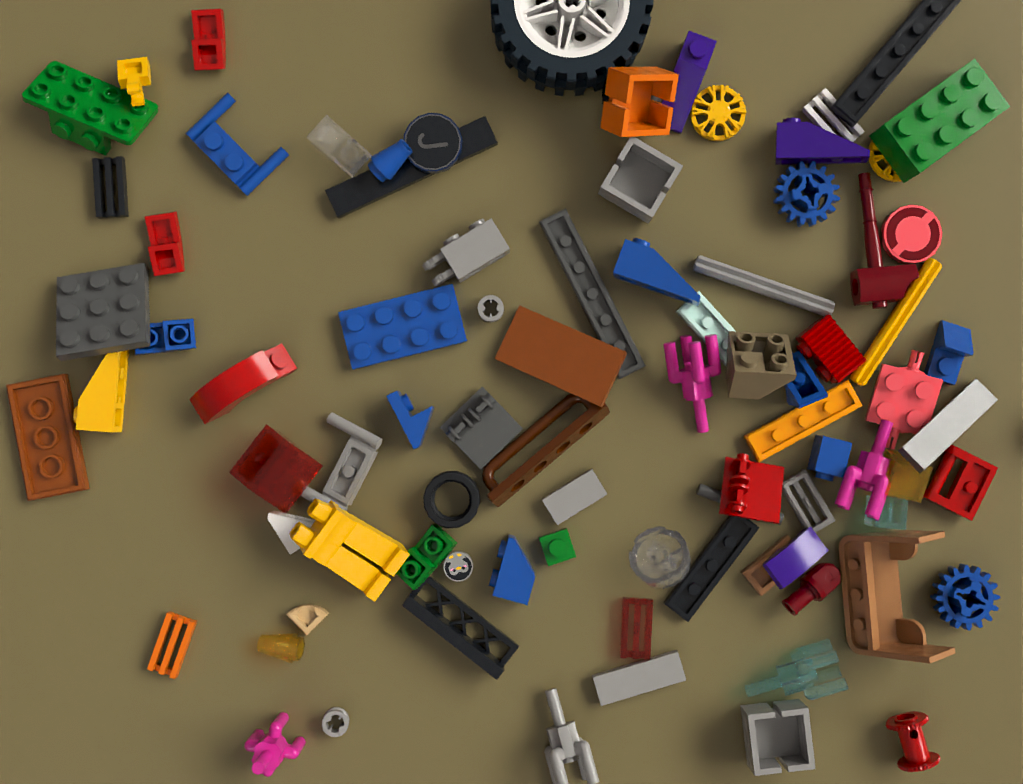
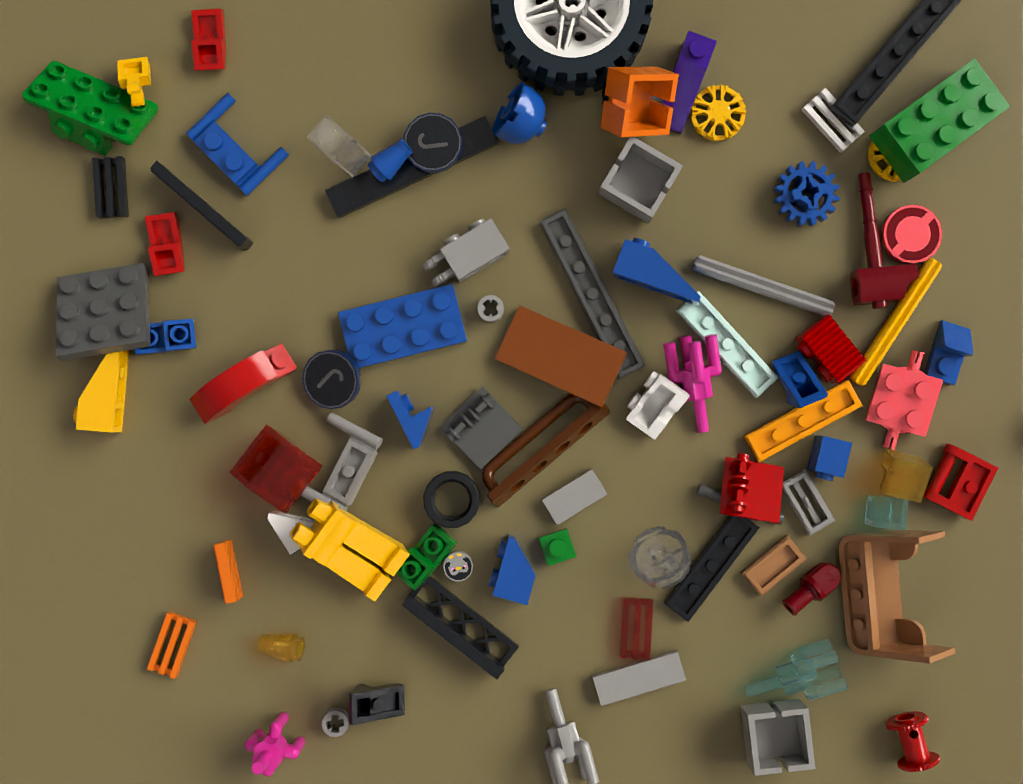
dark orange tile [6,374,90,501] -> none
tan tile [286,604,329,636] -> none
dark tan slope [726,331,797,400] -> none
dark purple slope [762,526,829,589] -> none
dark purple slope [775,118,870,165] -> none
dark pink plant [834,420,893,521] -> none
tile [898,379,998,473] -> none
blue gear [930,564,1000,630] -> none
none -> black tile [150,161,254,250]
none -> orange tile [213,539,243,604]
none -> black tile [302,350,361,409]
none -> black slope [349,683,405,725]
none -> blue cylinder [492,82,547,145]
none -> white cylinder [626,371,689,440]

